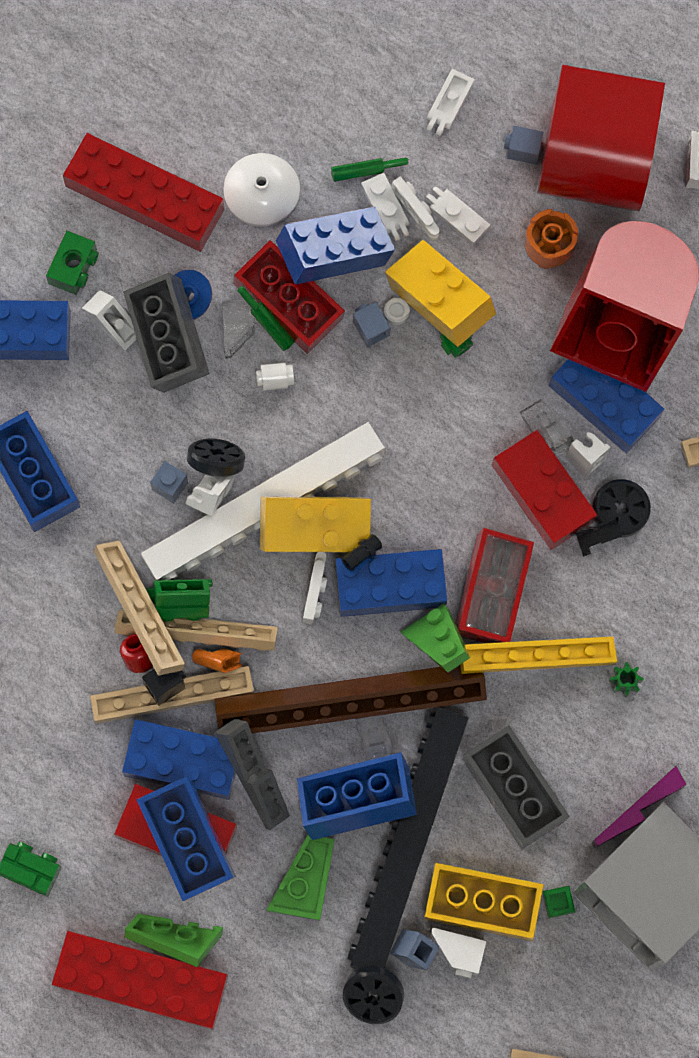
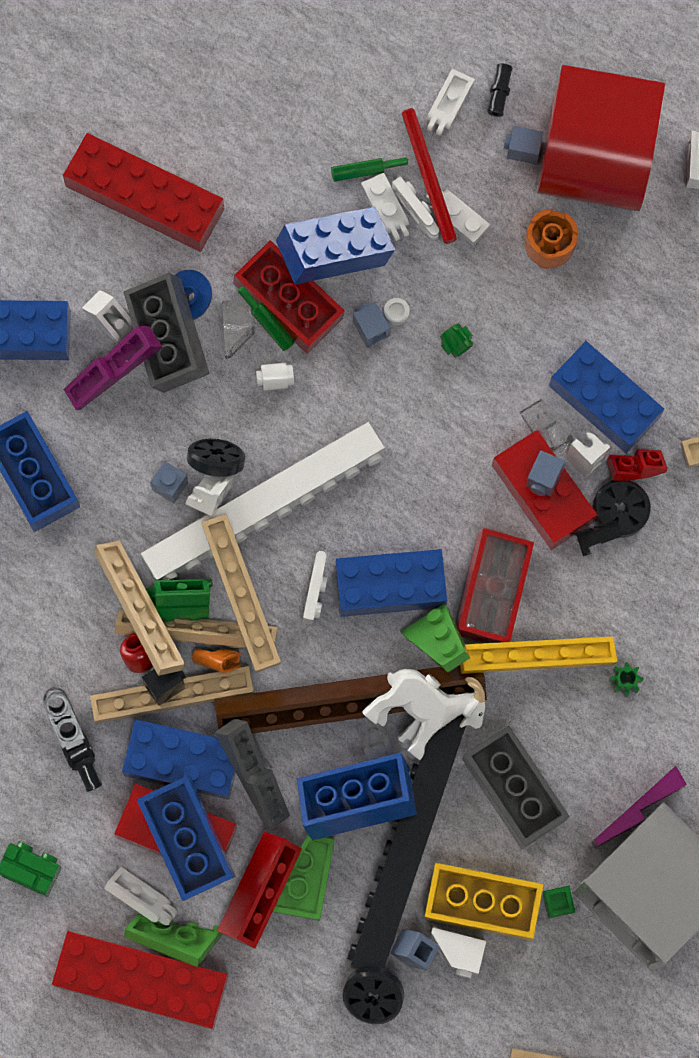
green brick [46,230,99,295] -> none
white dish [224,153,300,227] -> none
yellow brick [260,496,371,552] -> none
black pin [341,534,382,571] -> none
yellow brick [385,240,496,347] -> none
brick [550,221,699,392] -> none
none -> black piece [43,687,102,792]
none -> magenta slope [63,325,162,410]
none -> white hinge [104,867,177,925]
none -> tan plate [201,514,281,673]
none -> red brick [217,832,302,949]
none -> white animal [362,669,485,760]
none -> red axle [402,108,457,244]
none -> black pin [488,63,513,117]
none -> sand blue brick [527,450,565,497]
none -> red slope [607,449,668,481]

